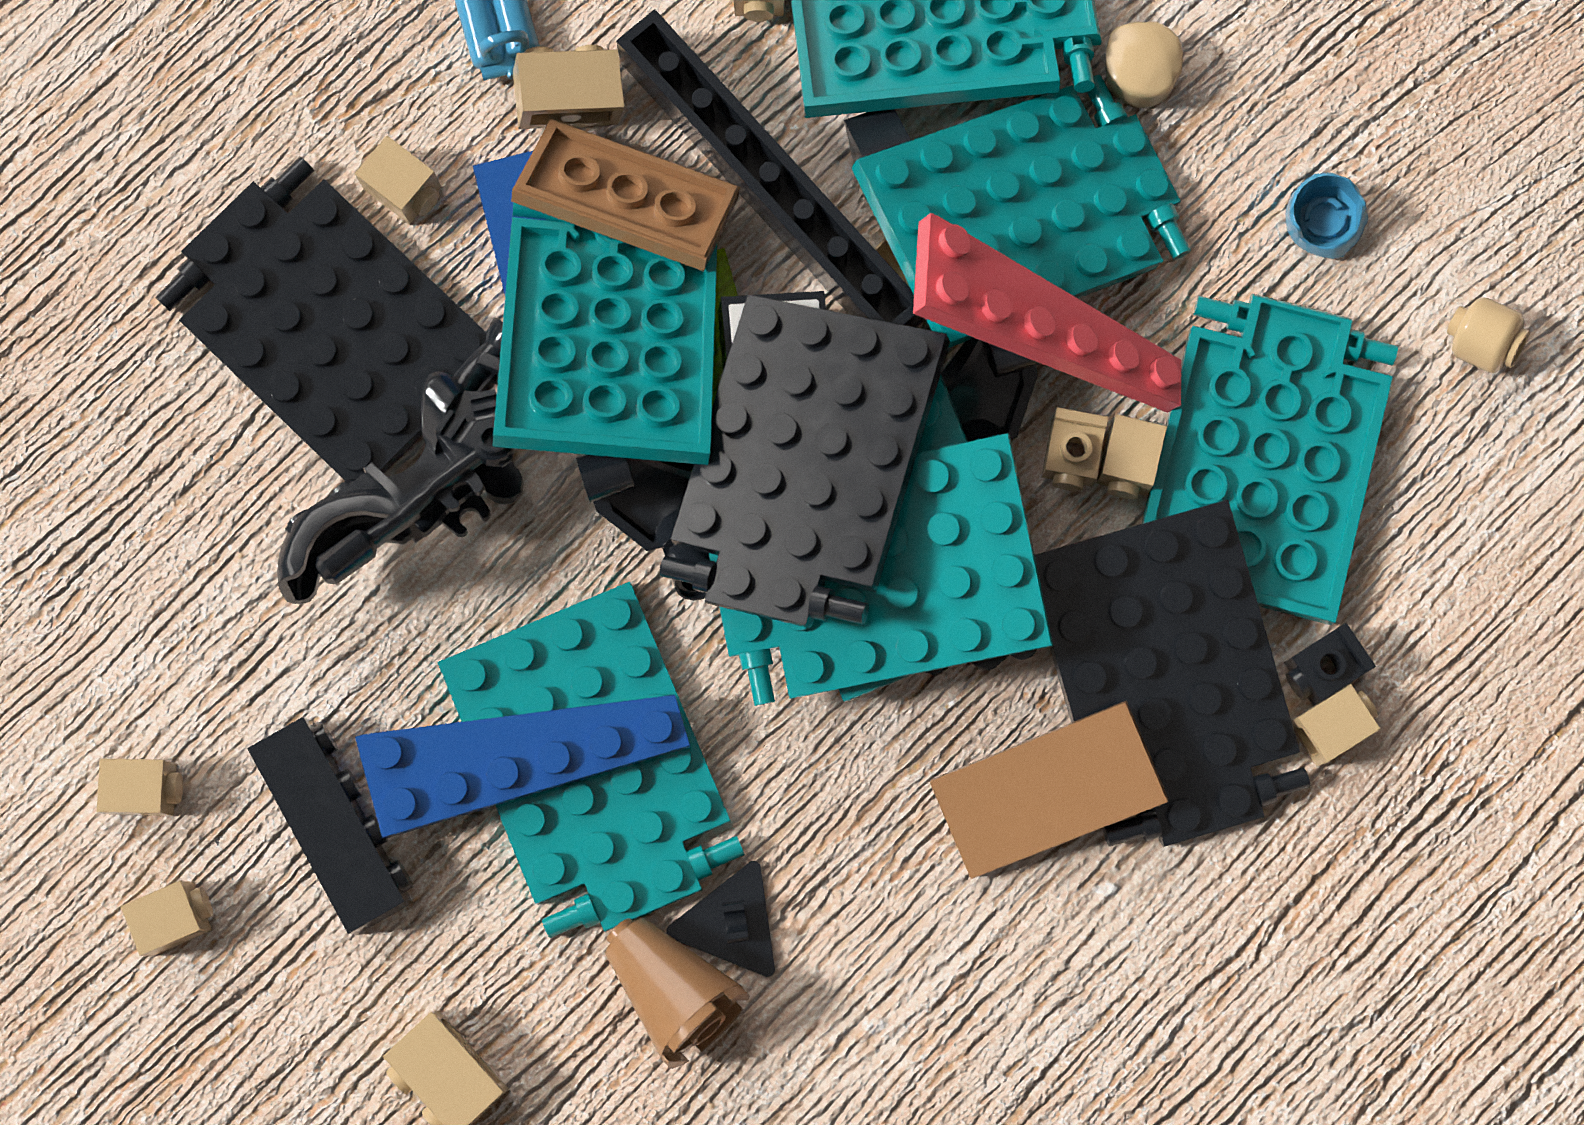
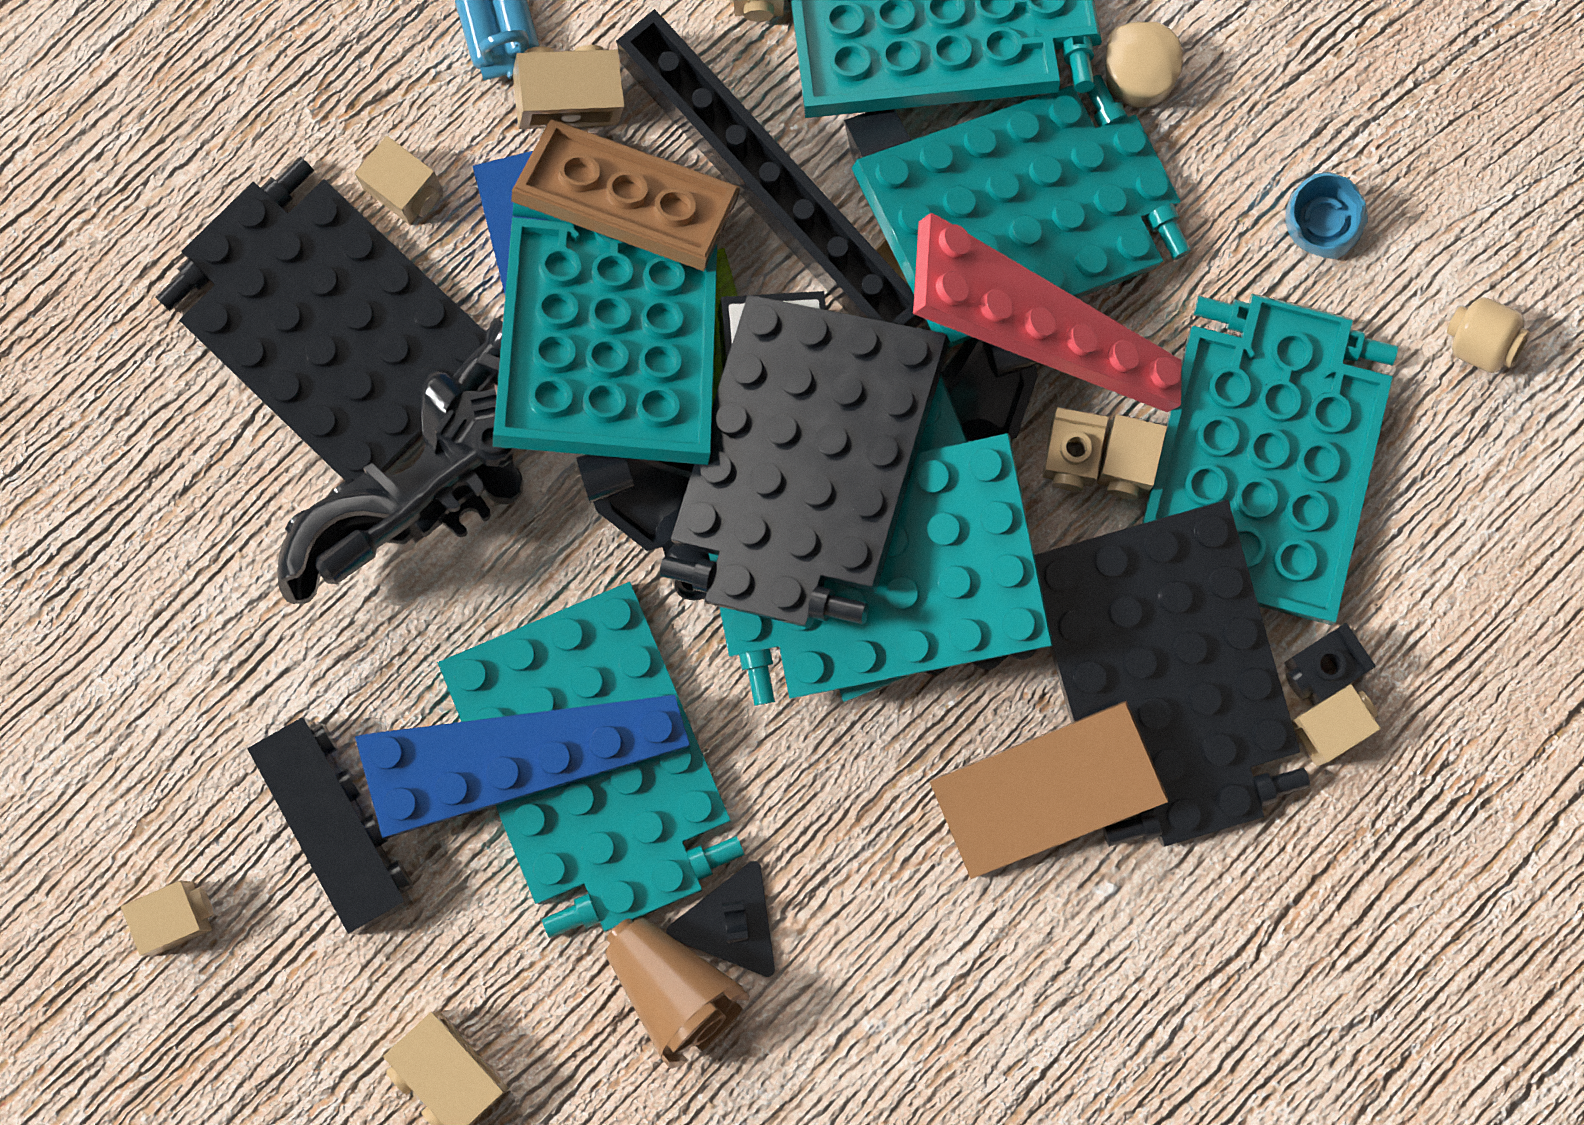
tan brick [96,759,183,816] -> none

